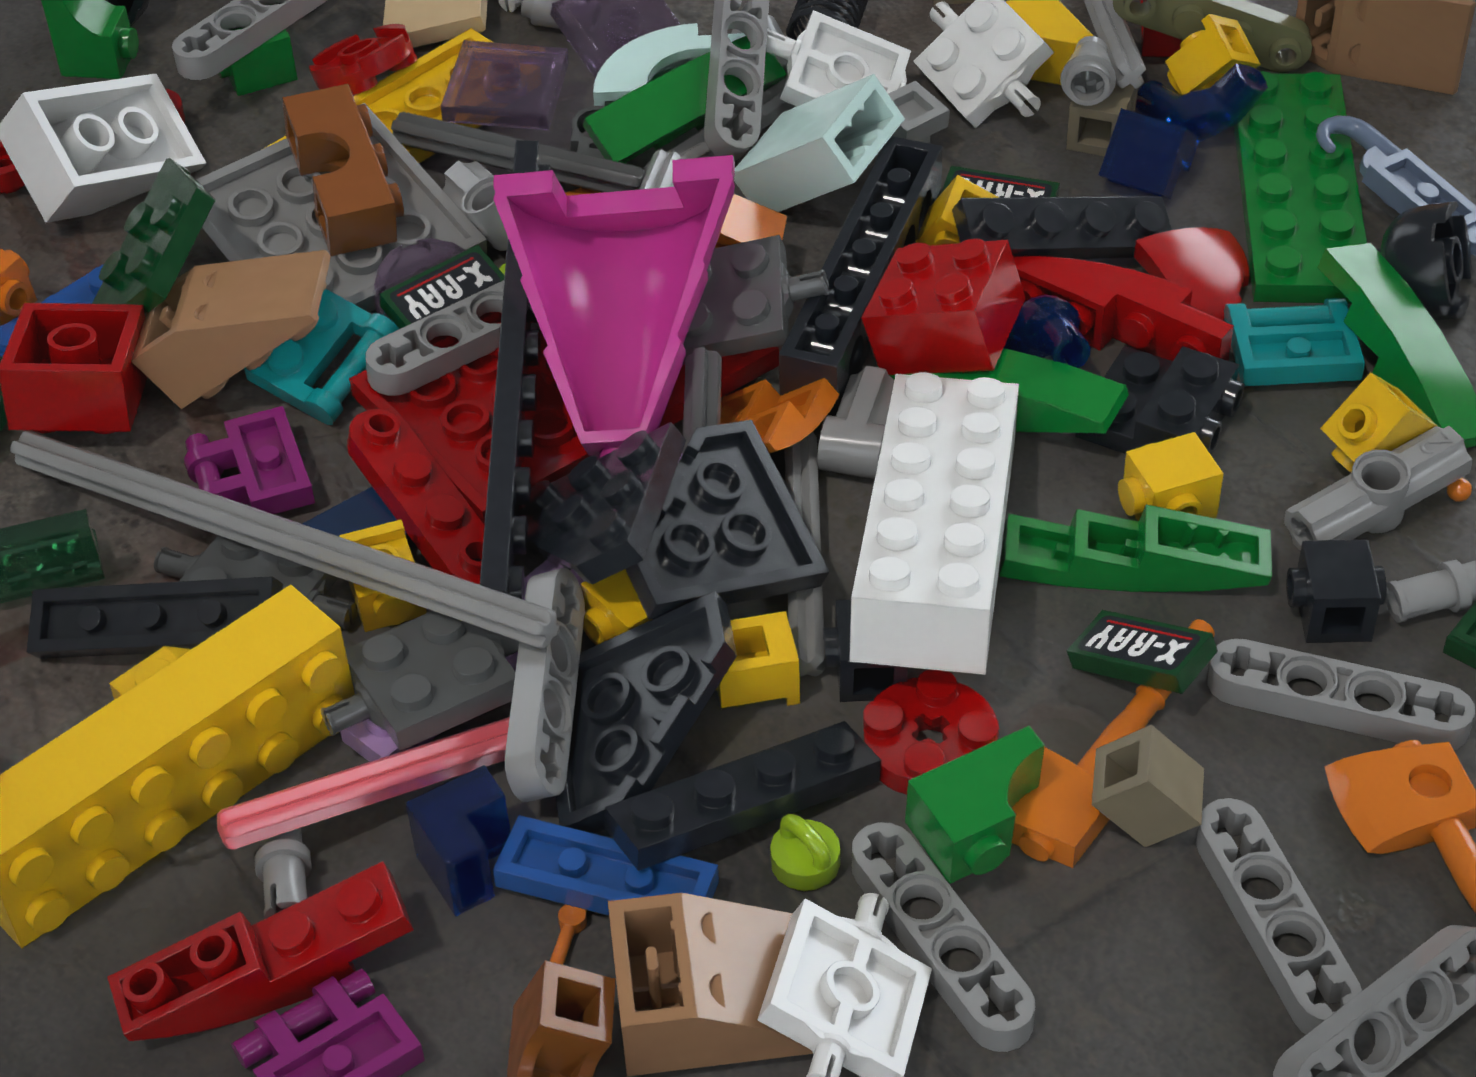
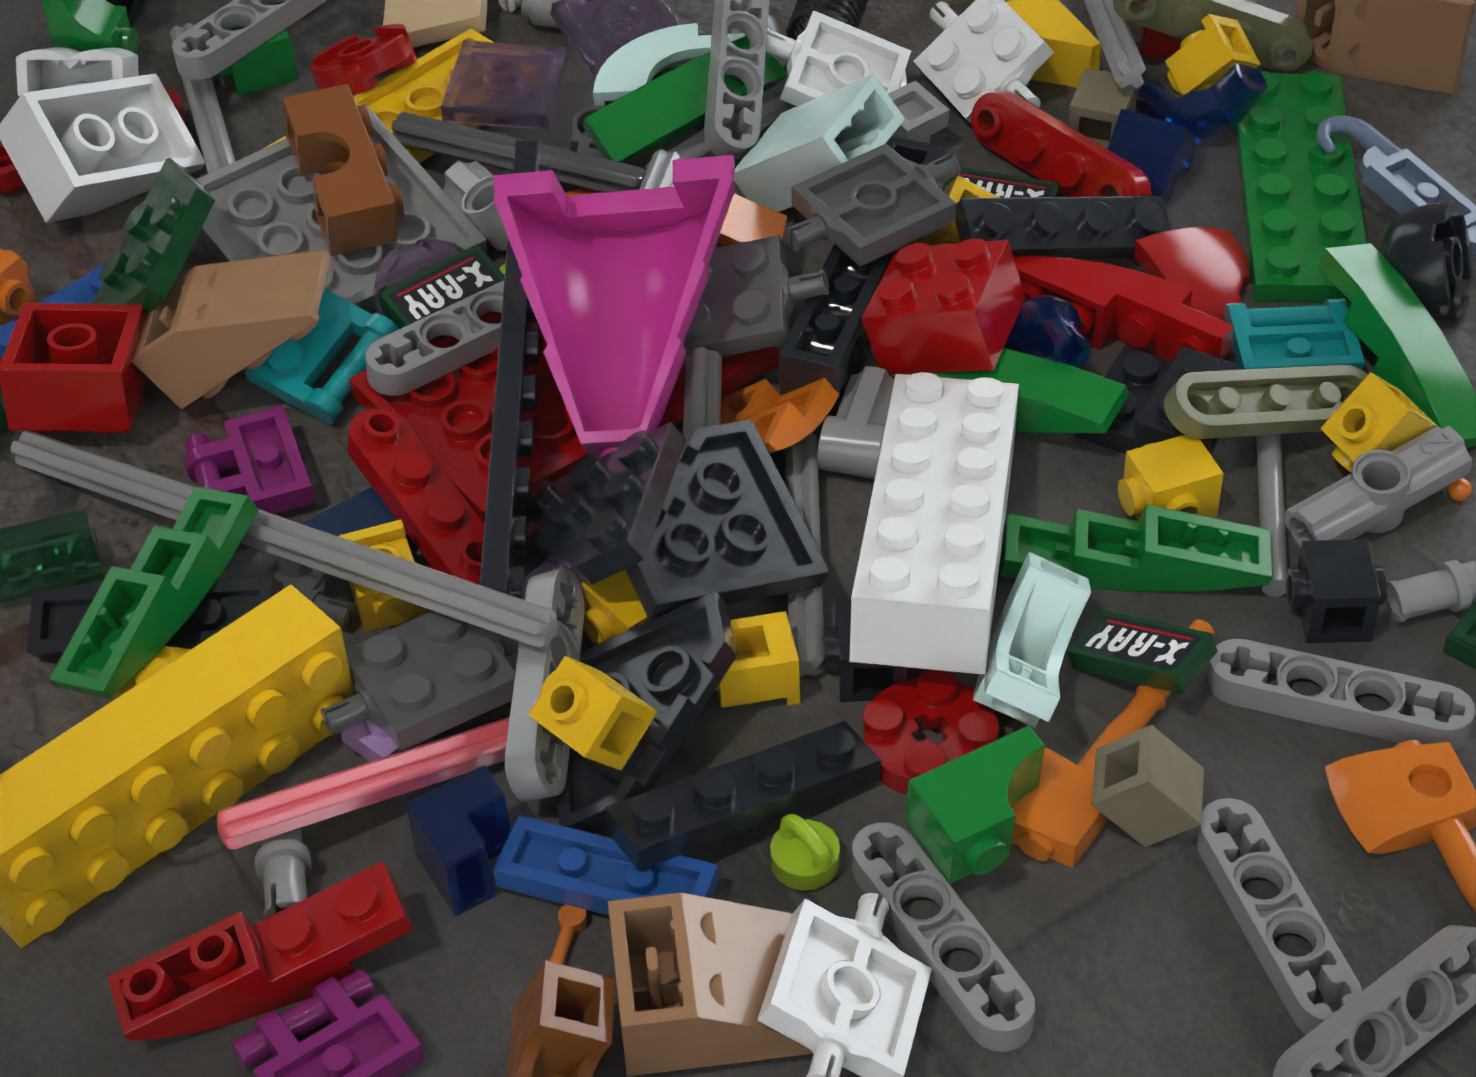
light grey cone [1060,36,1116,106] -> none
none -> white brick [16,47,139,96]
none -> green slope [49,486,259,699]
none -> light grey axle [170,23,235,174]
none -> yellow brick [528,656,658,771]
none -> dark grey plate [784,144,961,267]
none -> red plate [971,91,1151,197]
none -> light aqua arch [973,552,1091,728]
none -> olive plate [1164,365,1368,439]
none -> light grey bar [1256,434,1288,597]

